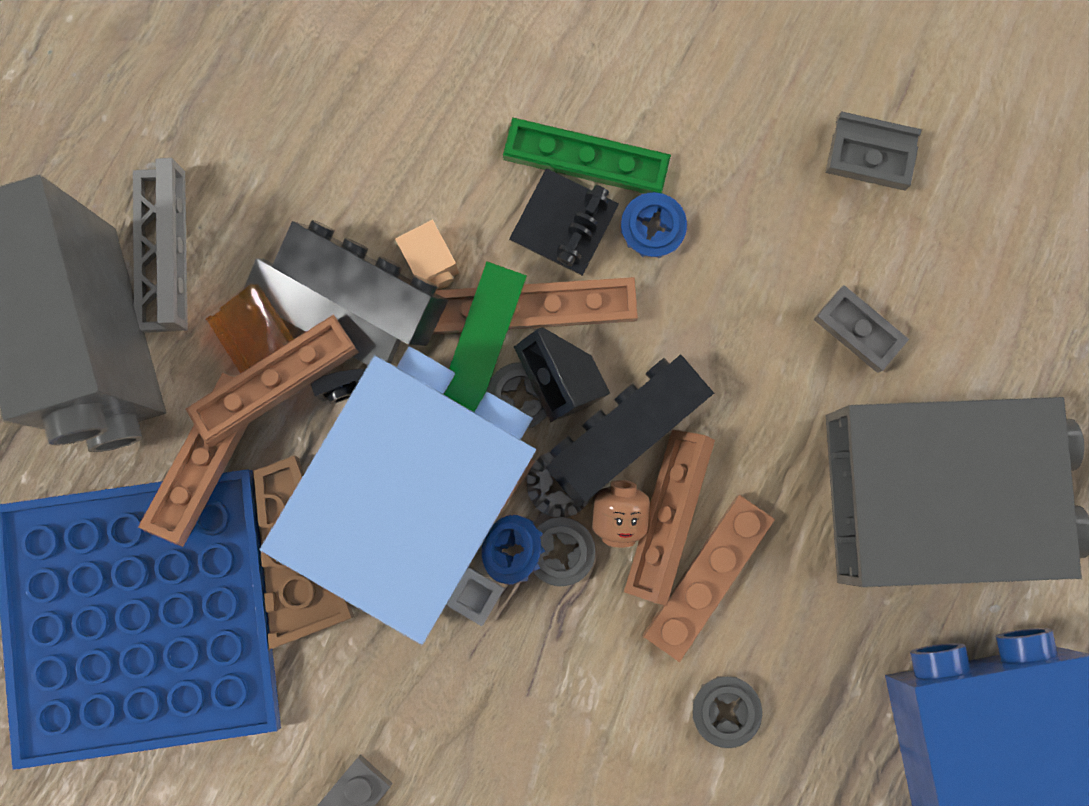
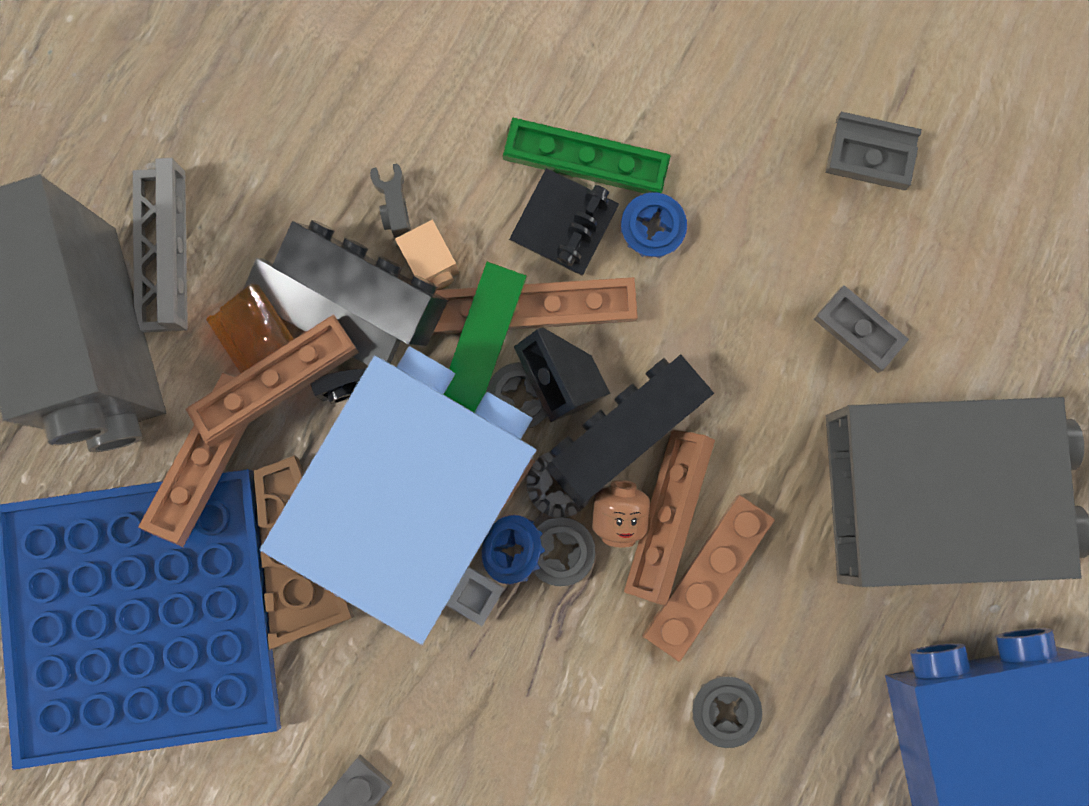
none -> dark grey plate [370,163,411,238]

